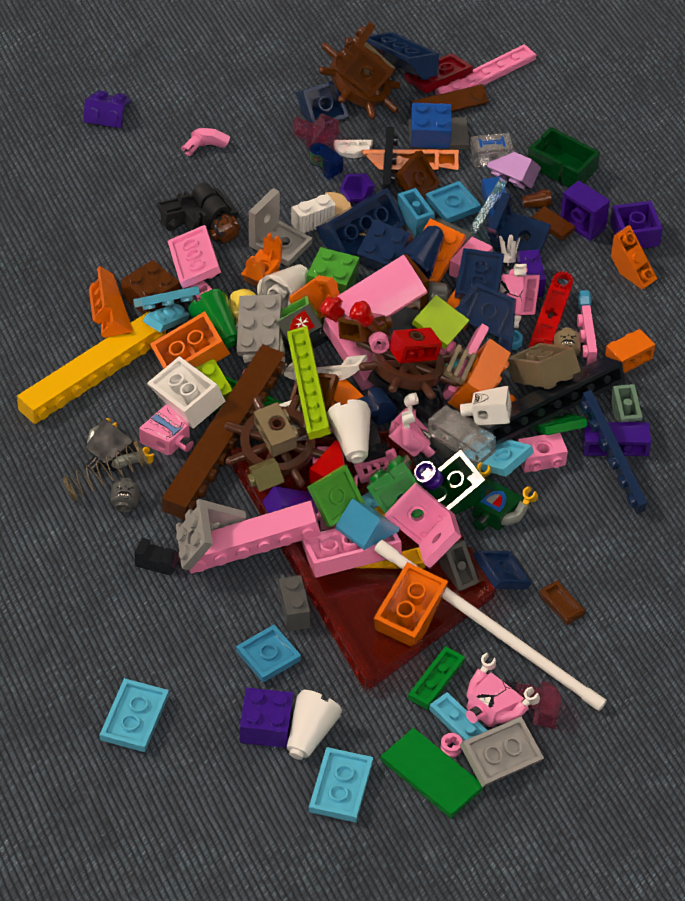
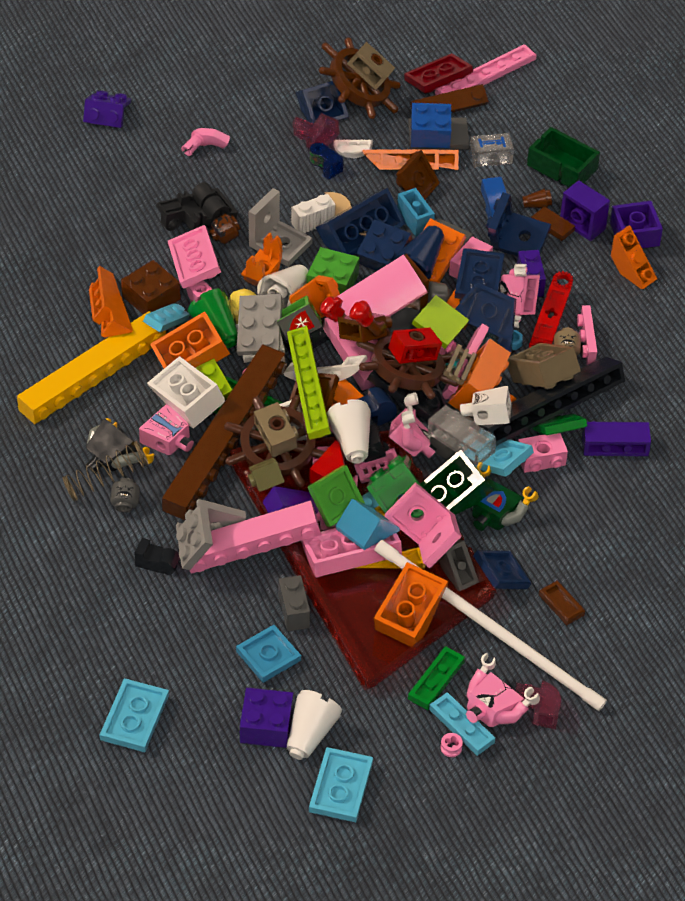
medium azure plate [133,286,200,310] -> none
reddish brown bracket [334,21,394,98] -> none
dark purple panel [340,173,375,202] -> none
dark blue slope [366,32,439,80] -> none
bright pink bush [369,332,390,354] -> none
green tile [380,728,484,819] -> none
black plate [382,127,398,190] -> none
dark purple wheel [414,461,443,490] -> none
dark azure plate [425,181,481,223] -> none
light grey plate [460,716,544,787] -> none
clear light blue tile [468,178,507,236] -> none
lavender slope [487,152,541,190] -> none
white piece [499,235,520,266] -> none
dark azure tile [578,290,592,310] -> none
dark blue plate [580,390,647,514] -> none
orange brick [605,329,656,373] -> none
sand green slope [611,384,643,422] -> none

